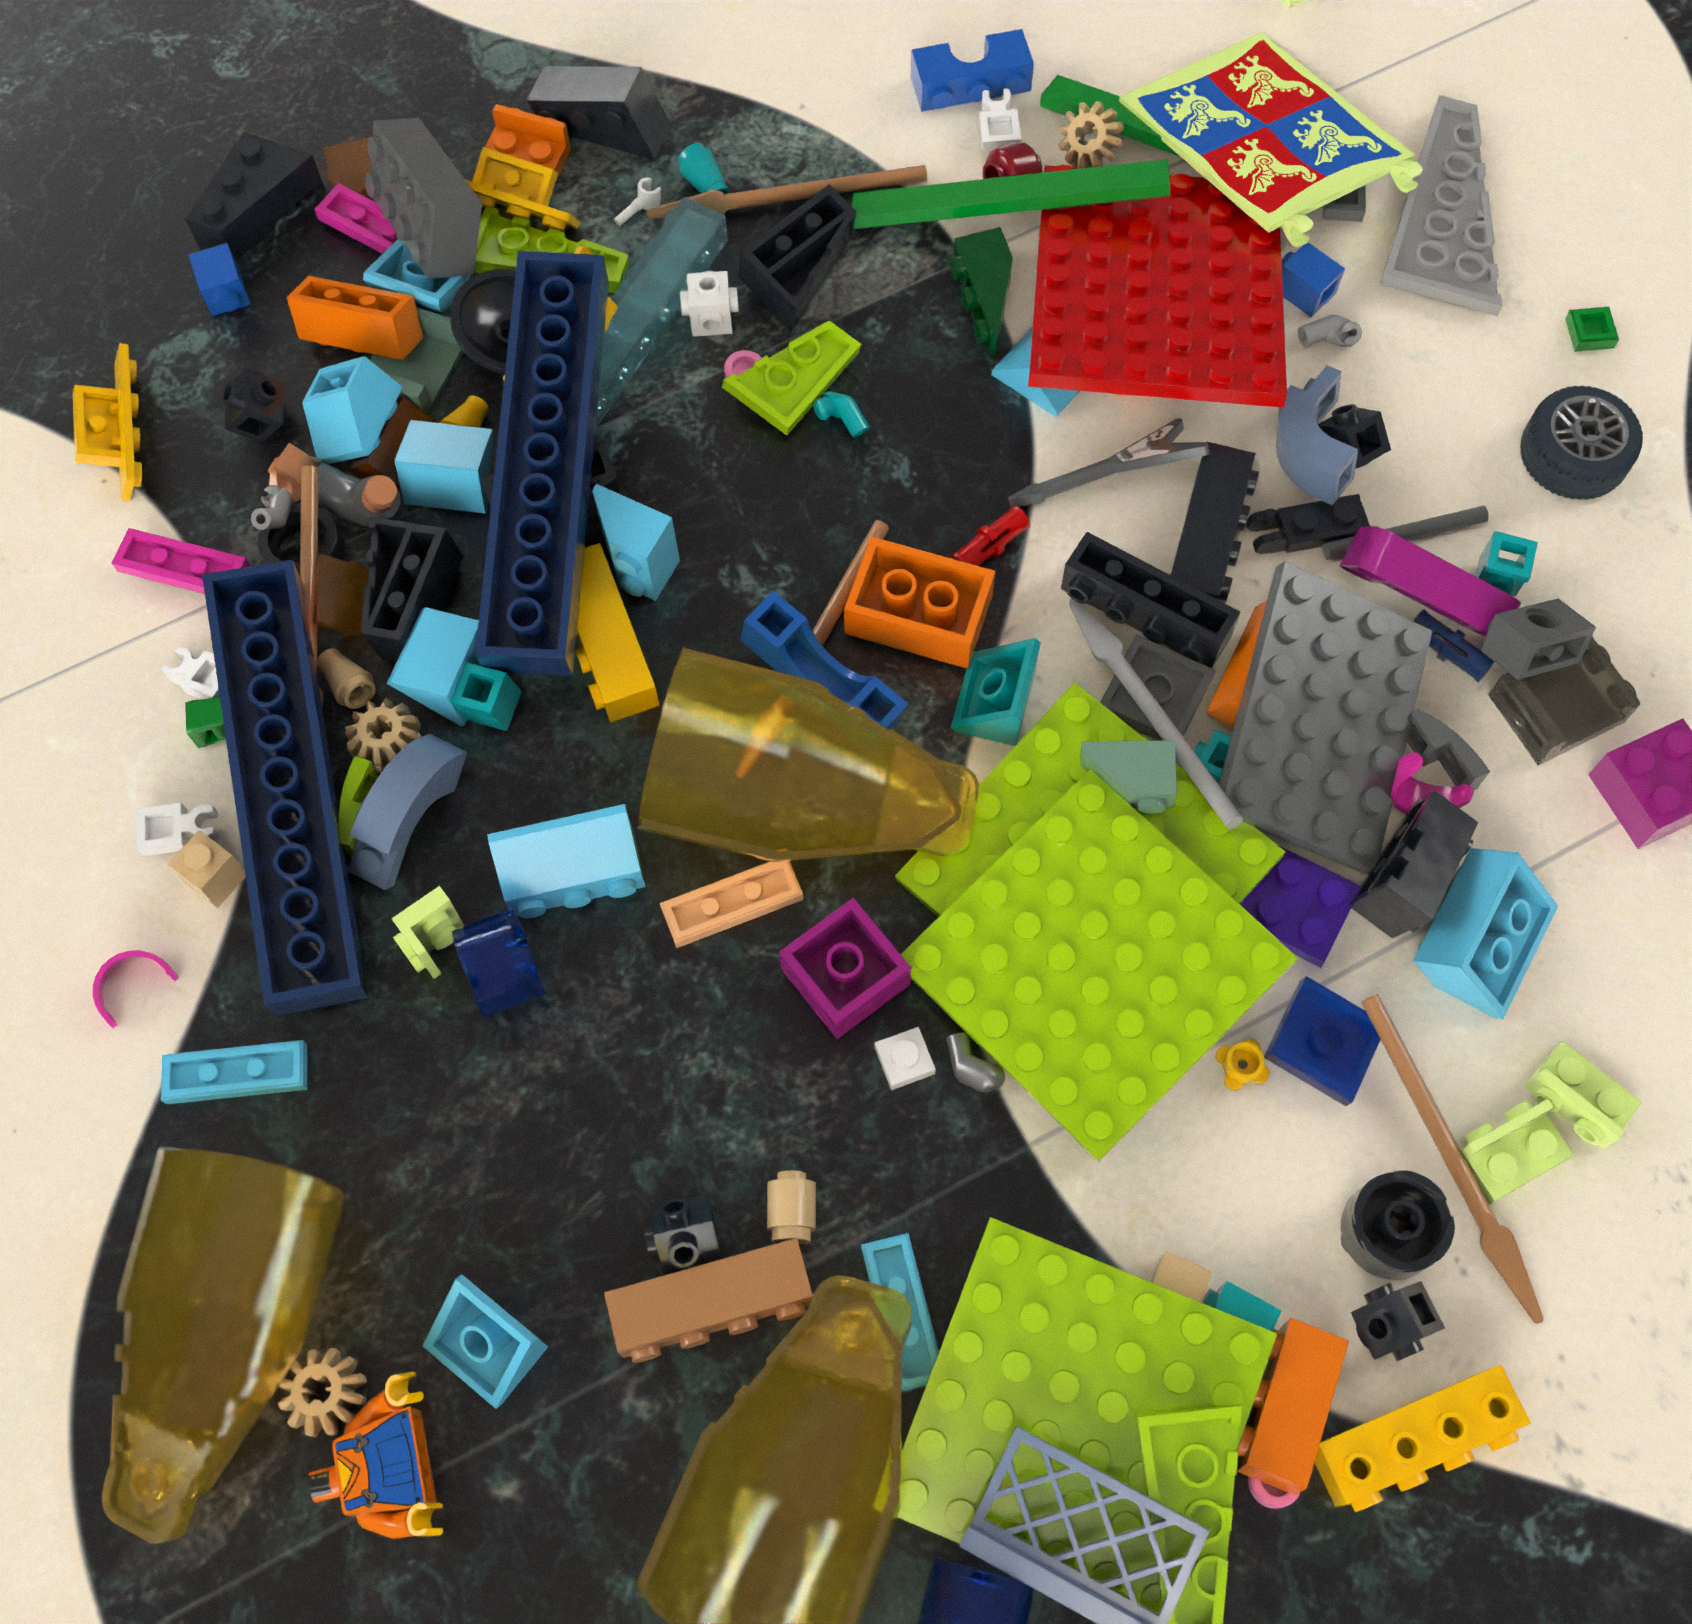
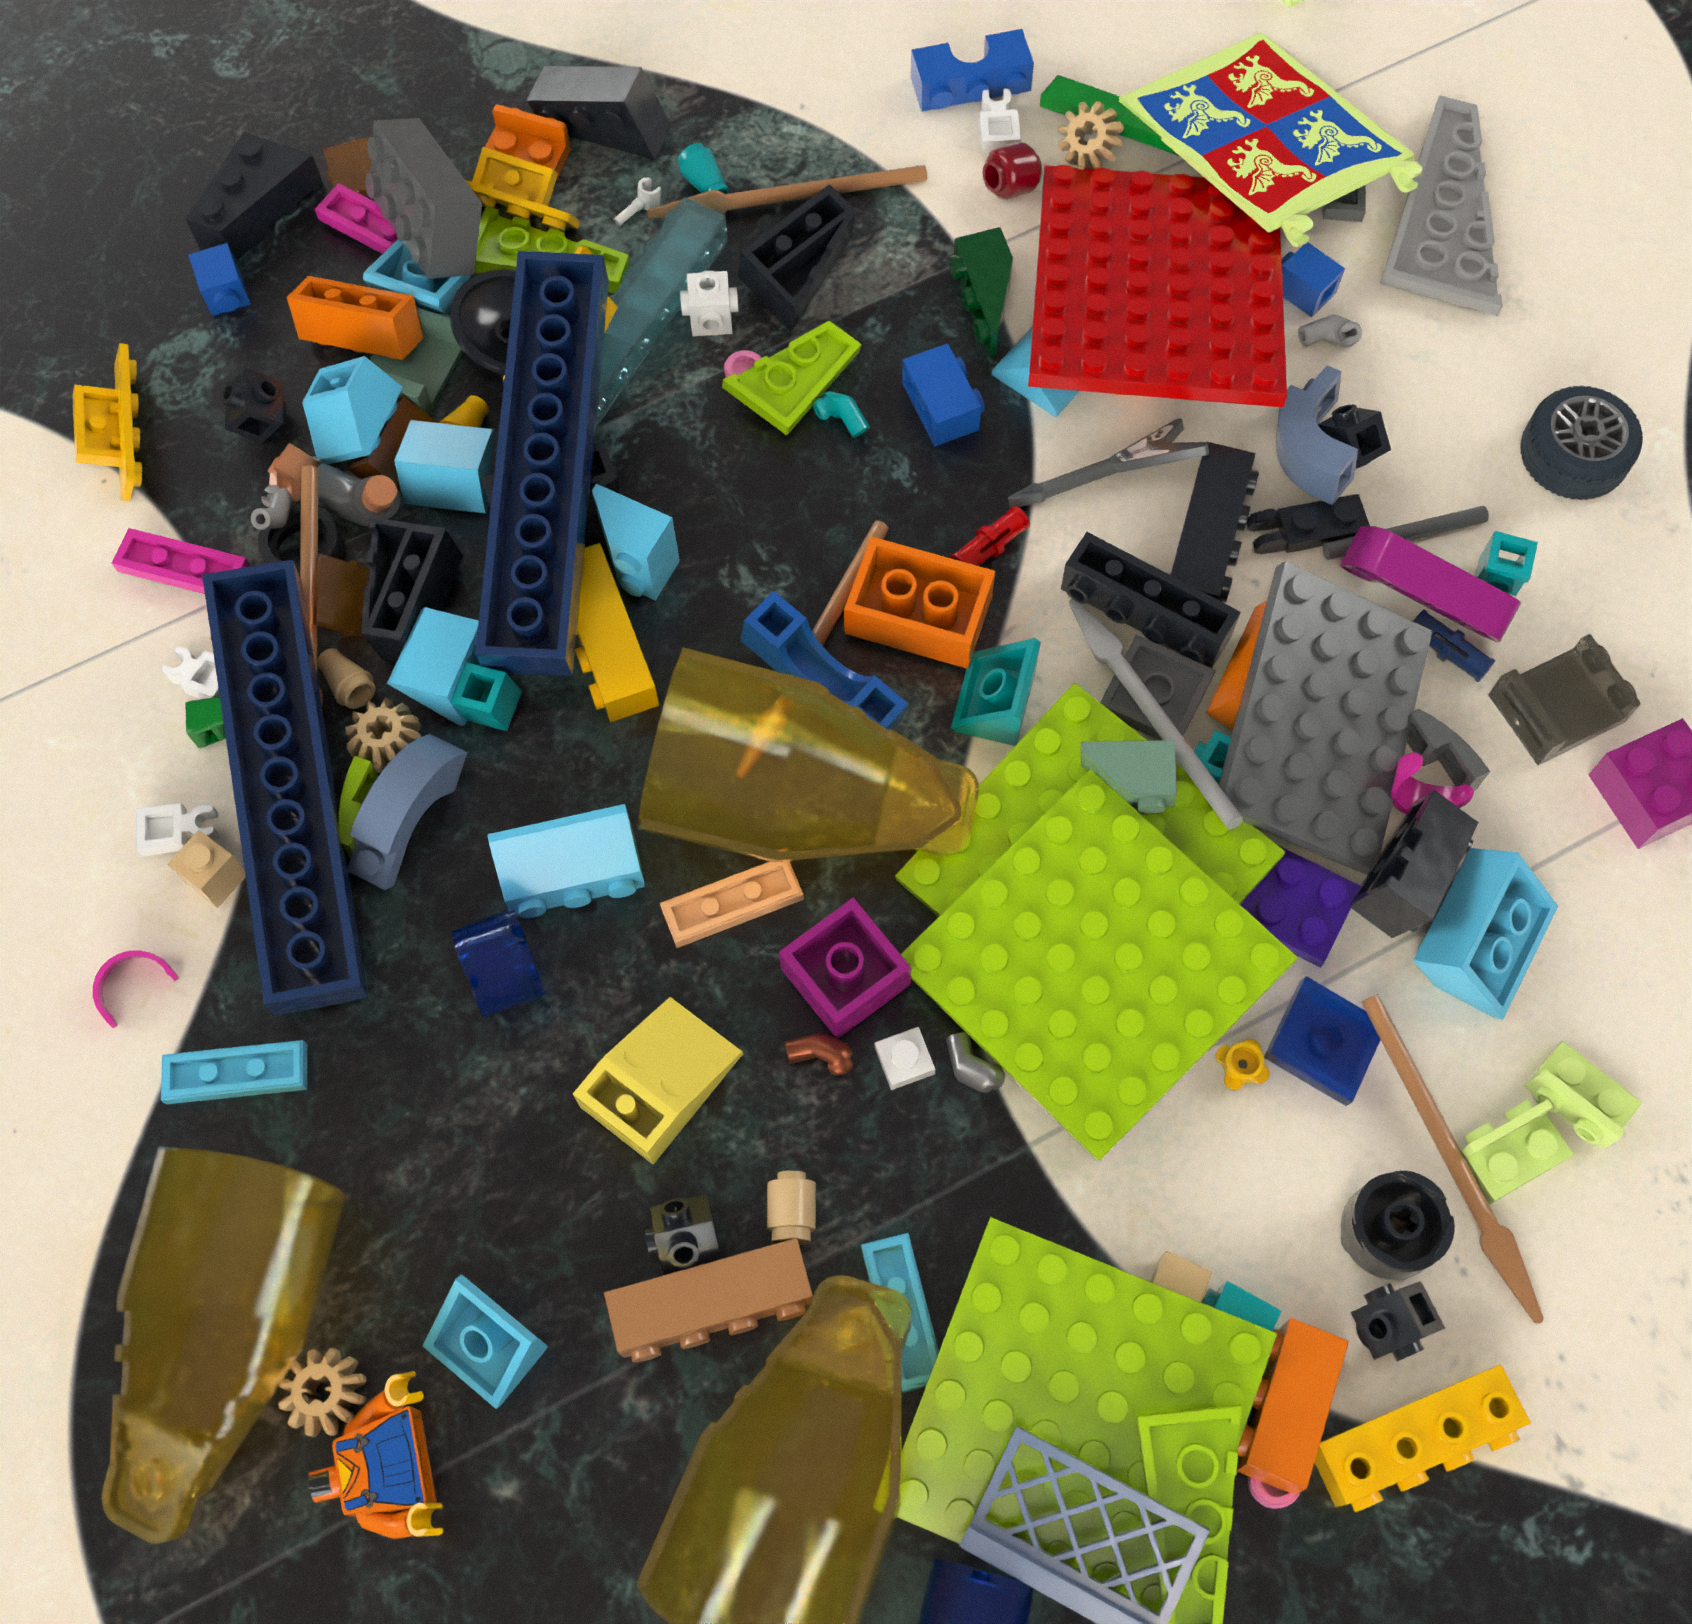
yellowish green bracket [391,886,465,979] -> none
green tile [852,159,1170,229] -> none
dark grey brick [1481,598,1596,680] -> none
green tile [1565,306,1619,352] -> none
none -> light yellow slope [573,997,743,1165]
none -> copper arm [785,1032,853,1075]
none -> blue brick [902,343,985,447]

